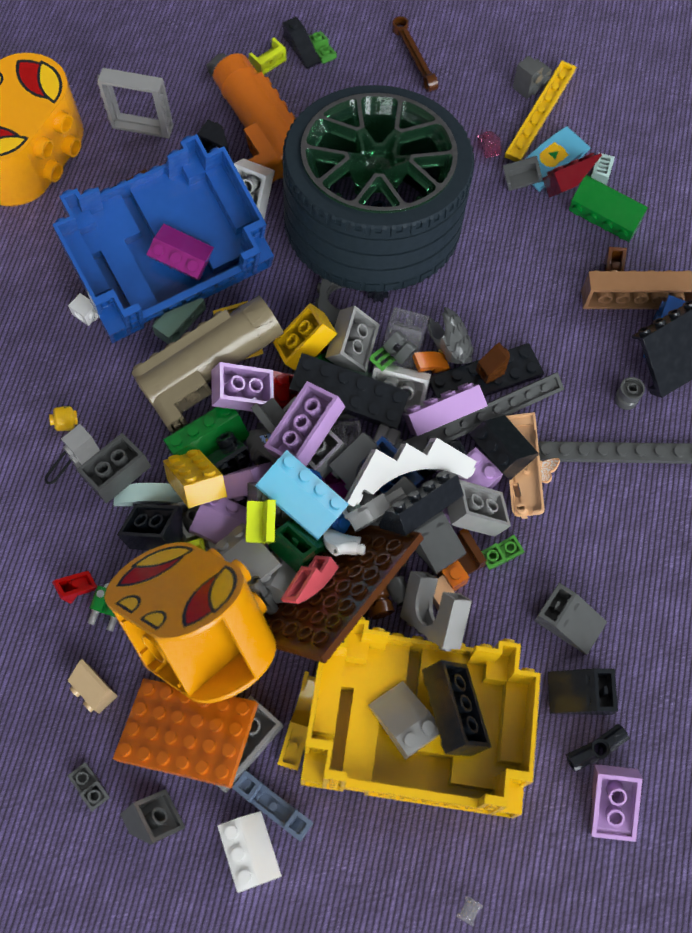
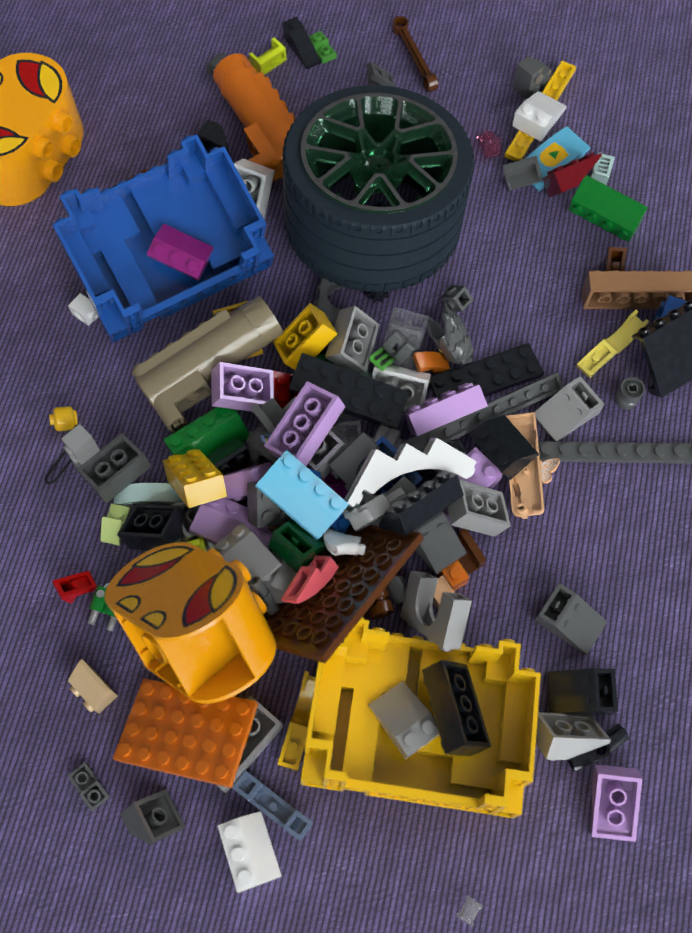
light grey window [97,68,174,139] -> none
sand green slope [152,298,206,344] -> none
black tile [216,432,236,448] -> none
neon yellow panel [245,500,276,544] -> none
reddish brown slope [476,342,510,384] -> none
bright green slope [481,535,525,570] -> none
none -> yellowish green slope [100,503,131,546]
none -> dark grey slope [366,61,396,87]
none -> dark grey brick [441,285,473,312]
none -> white slope [512,91,567,141]
none -> light grey slope [535,376,604,442]
none -> light grey slope [536,712,611,761]
none -> light yellow piece [576,310,649,379]

